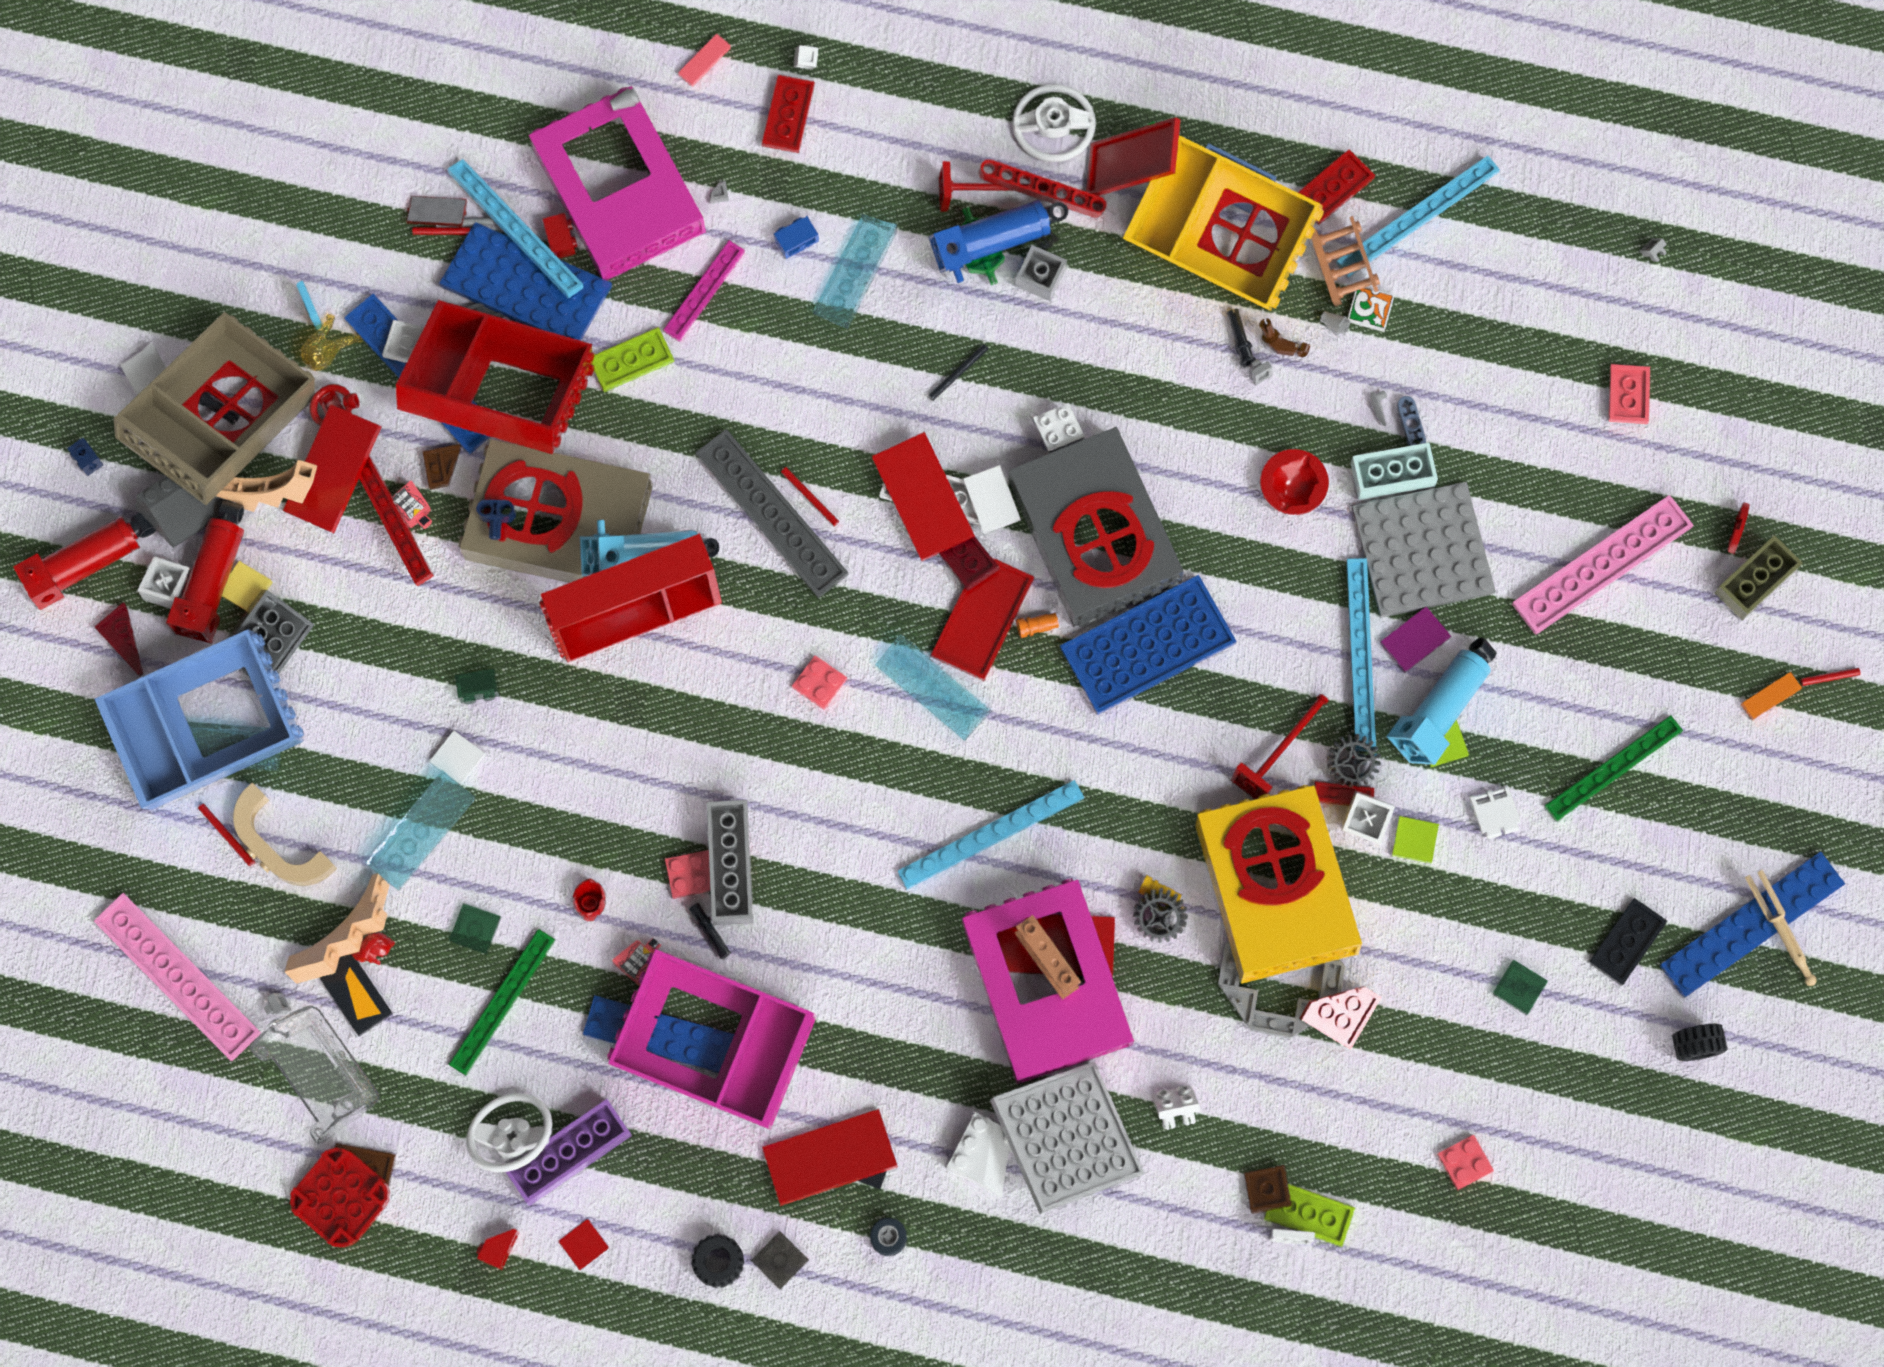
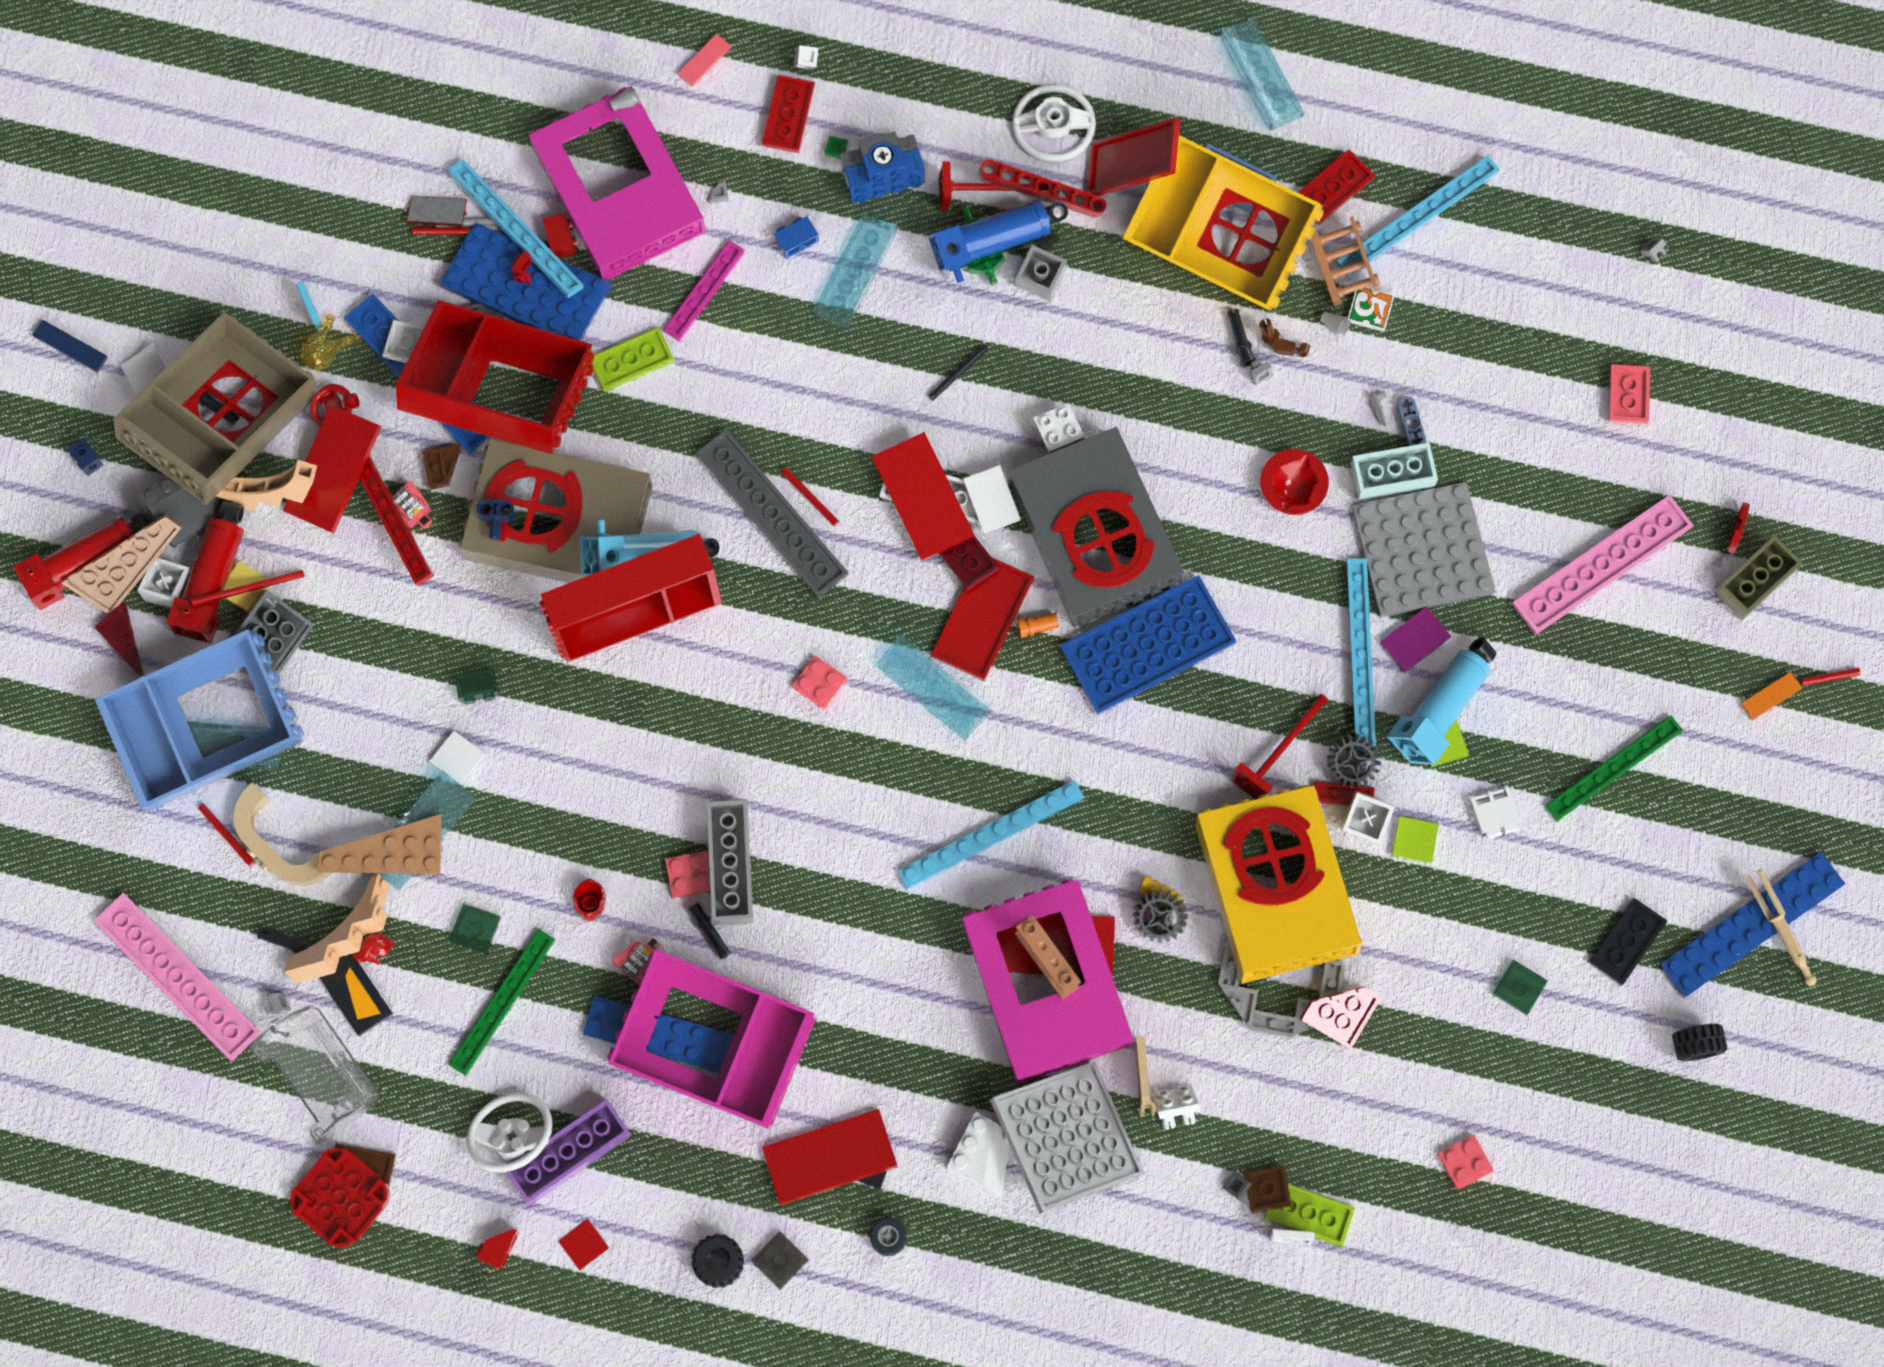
none -> dark blue tile [32,319,108,373]
none -> wing [61,514,182,615]
none -> red piece [190,570,305,607]
none -> black pin [257,927,313,954]
none -> medium nougat wing [318,814,442,874]
none -> red bracket [512,251,532,285]
none -> green tile [825,136,848,159]
none -> blue piece [840,131,925,203]
none -> tan tile [1134,1036,1156,1117]
none -> clear light blue arch [1220,18,1304,131]
none -> dark grey tile [1223,1171,1252,1200]

